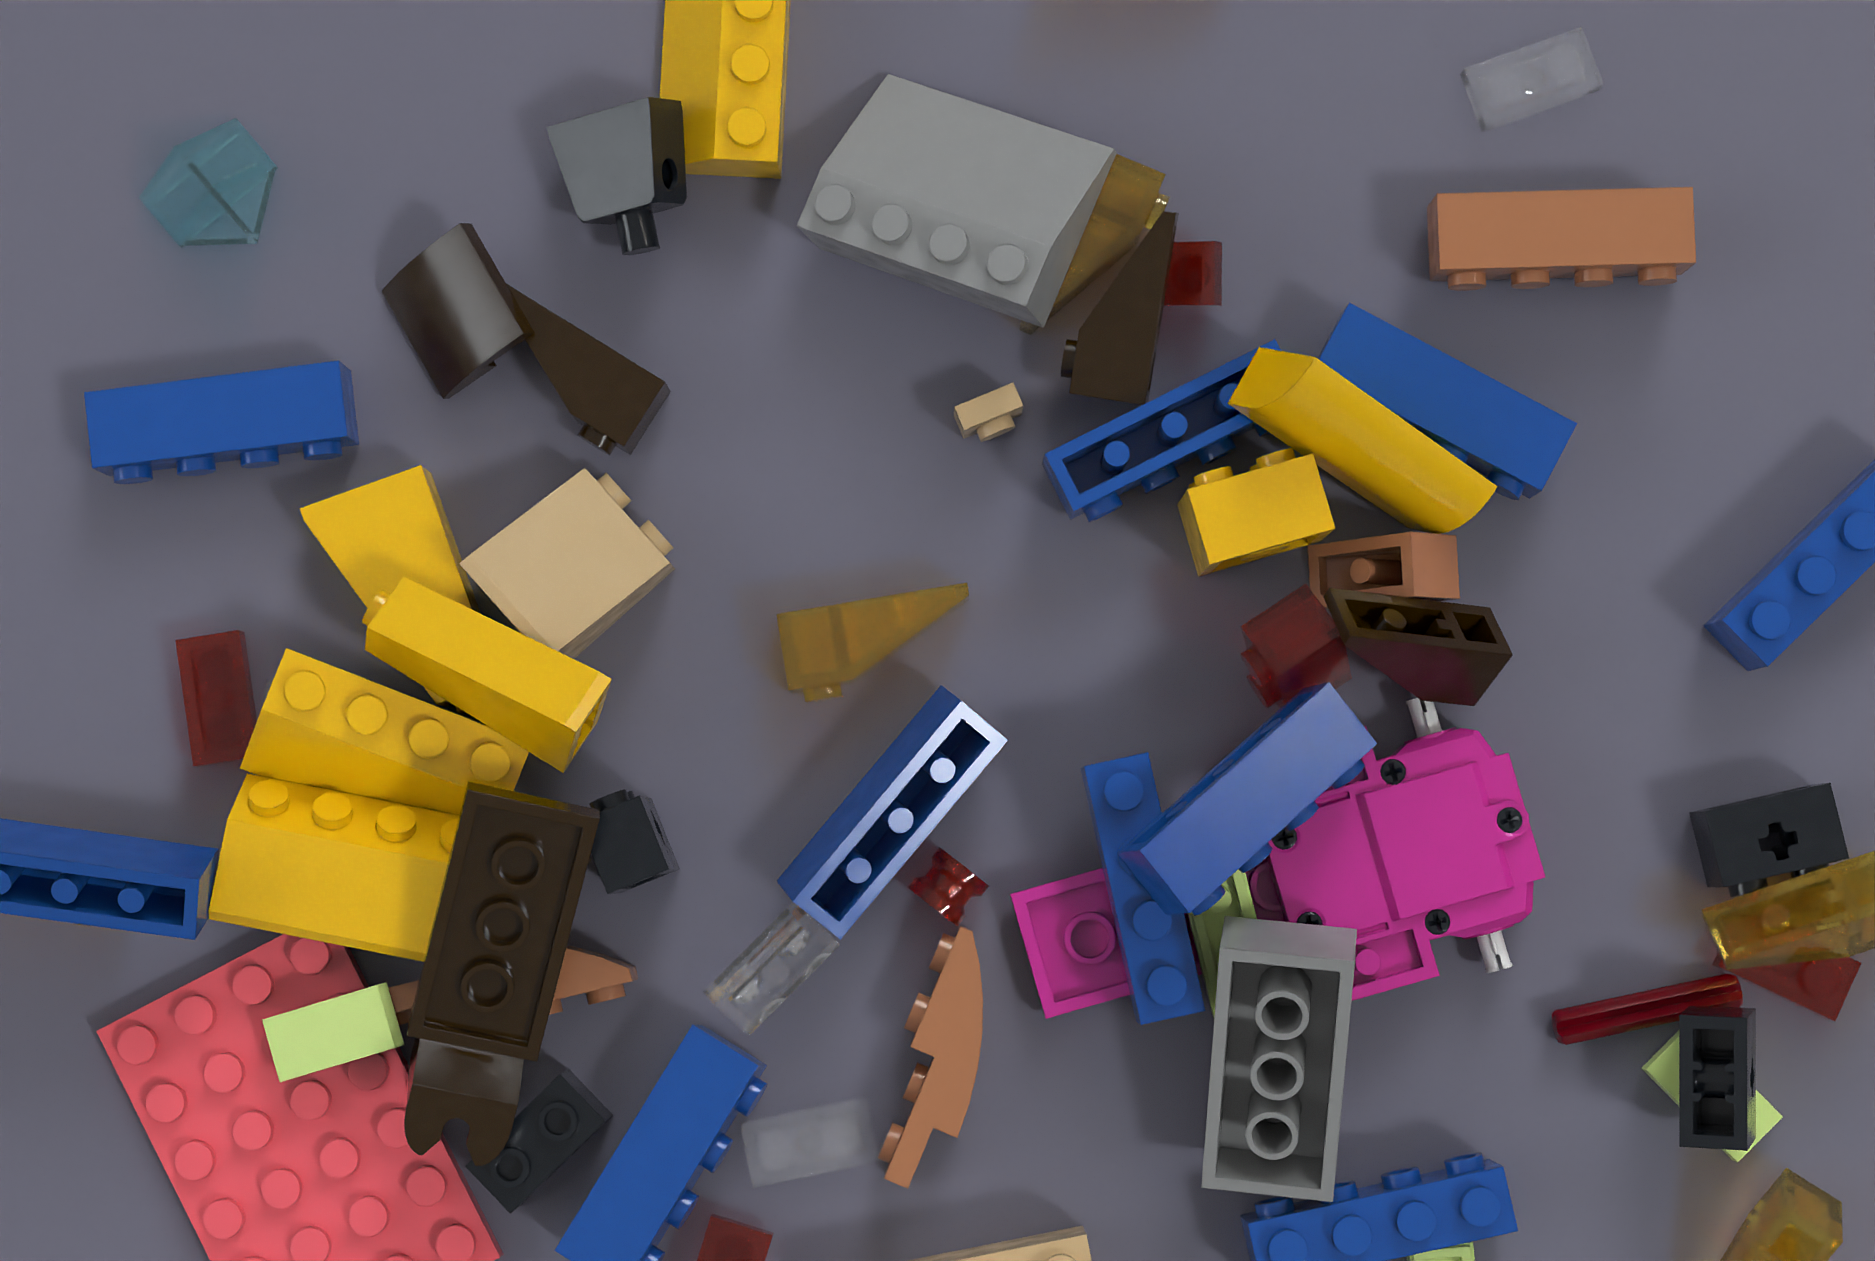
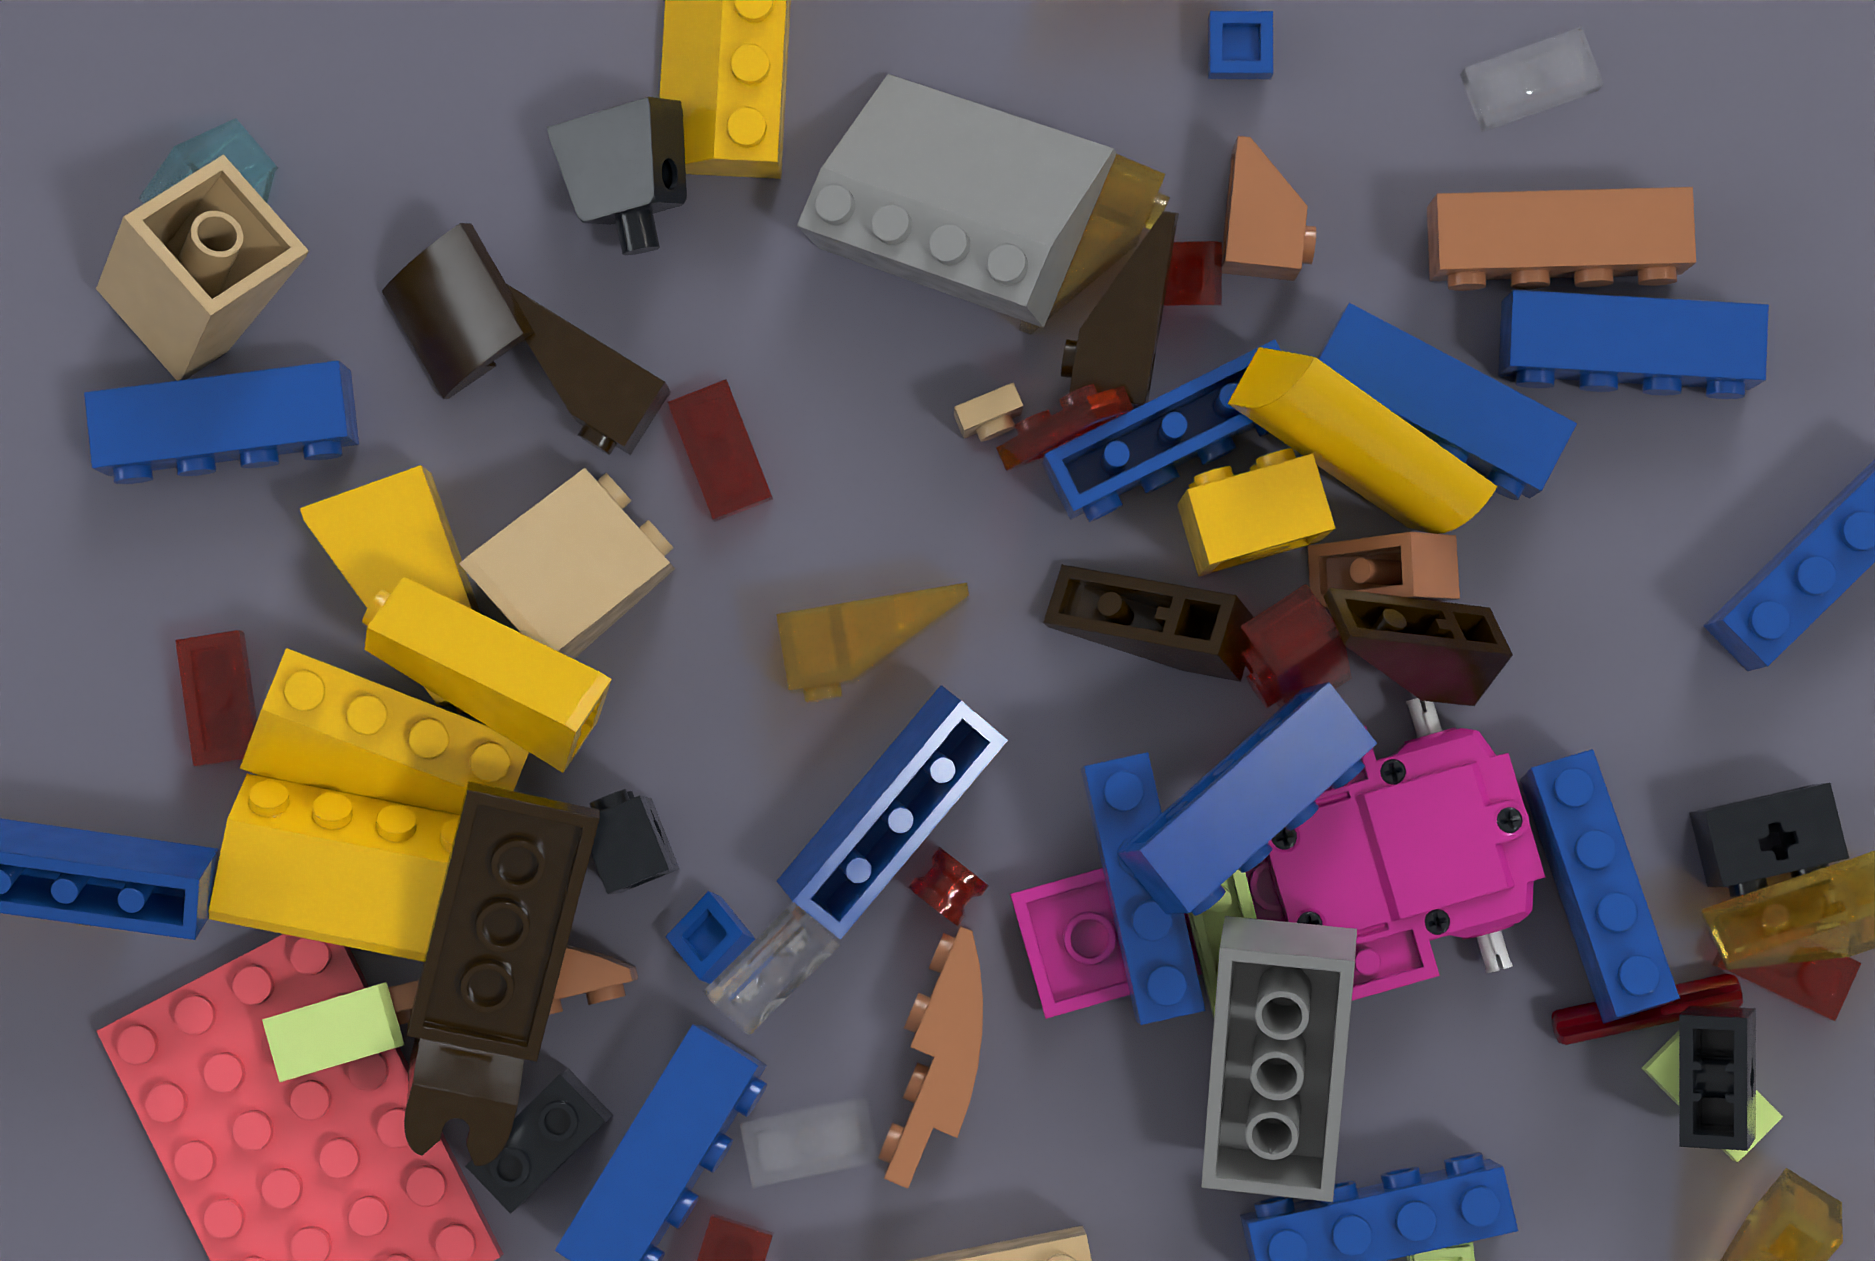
none -> tan slope [96,154,309,381]
none -> blue plate [665,891,756,985]
none -> clear red plate [667,379,773,522]
none -> clear red plate [996,384,1134,471]
none -> dark brown slope [1043,564,1259,682]
none -> blue plate [1208,11,1273,79]
none -> nougat slope [1219,136,1316,281]
none -> blue brick [1498,290,1769,399]
none -> blue brick [1520,749,1680,1024]

